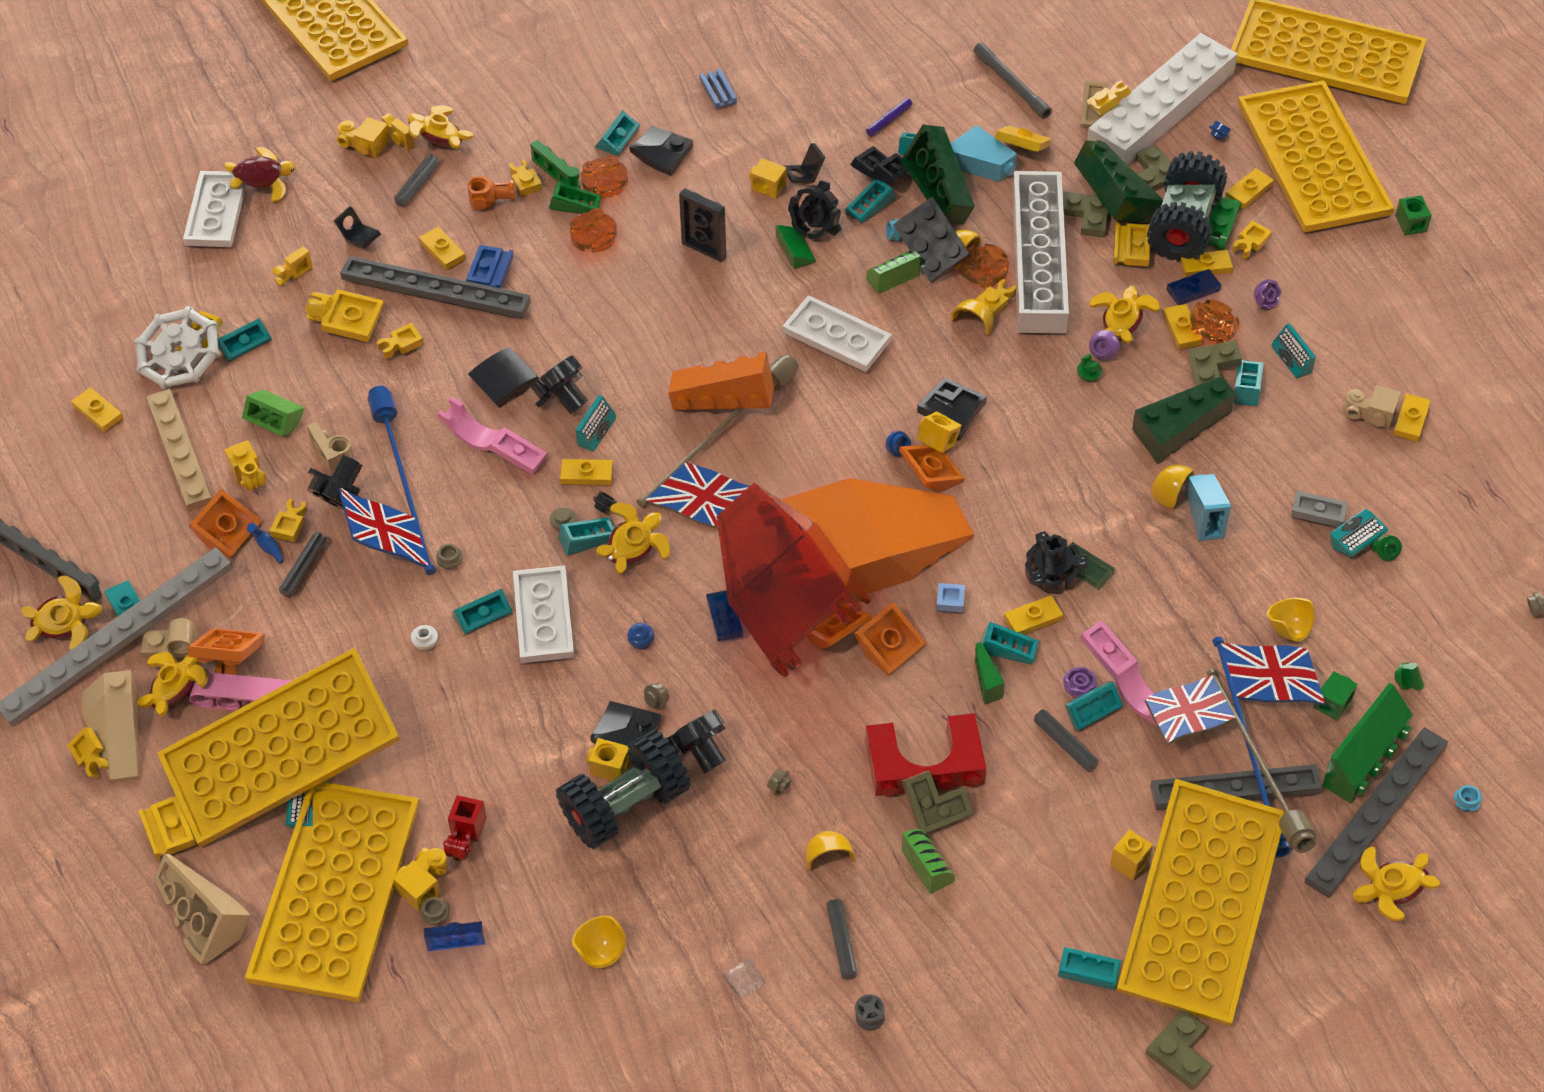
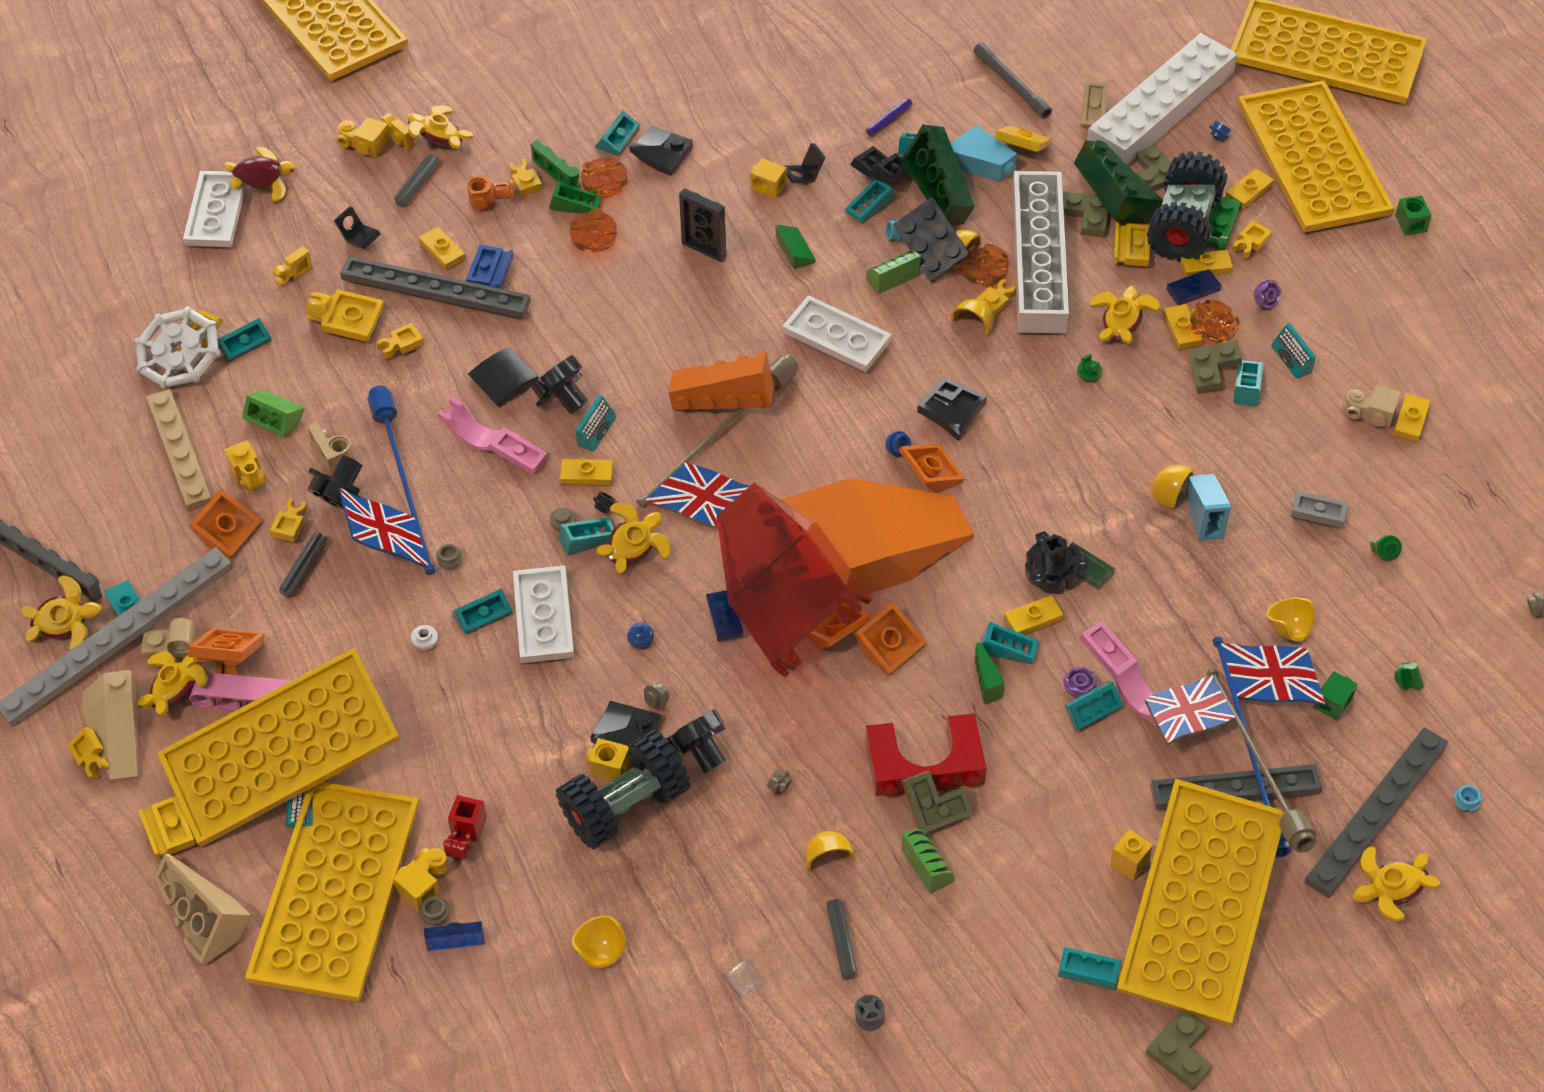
yellow plate [71,387,124,432] -> none
blue bar [247,523,283,563] -> none
medium blue tile [699,68,737,109] -> none
black piece [788,180,842,239] -> none
yellow brick [917,411,962,453] -> none
light blue plate [936,583,965,613] -> none
dark grey axle [1034,709,1098,772] -> none
yellow plate [1087,81,1131,116] -> none
medium lavender plate [1089,330,1120,361] -> none
dark green wedge [1132,376,1235,464] -> none
green slope [1322,683,1413,804] -> none
slope [1330,509,1388,557] -> none

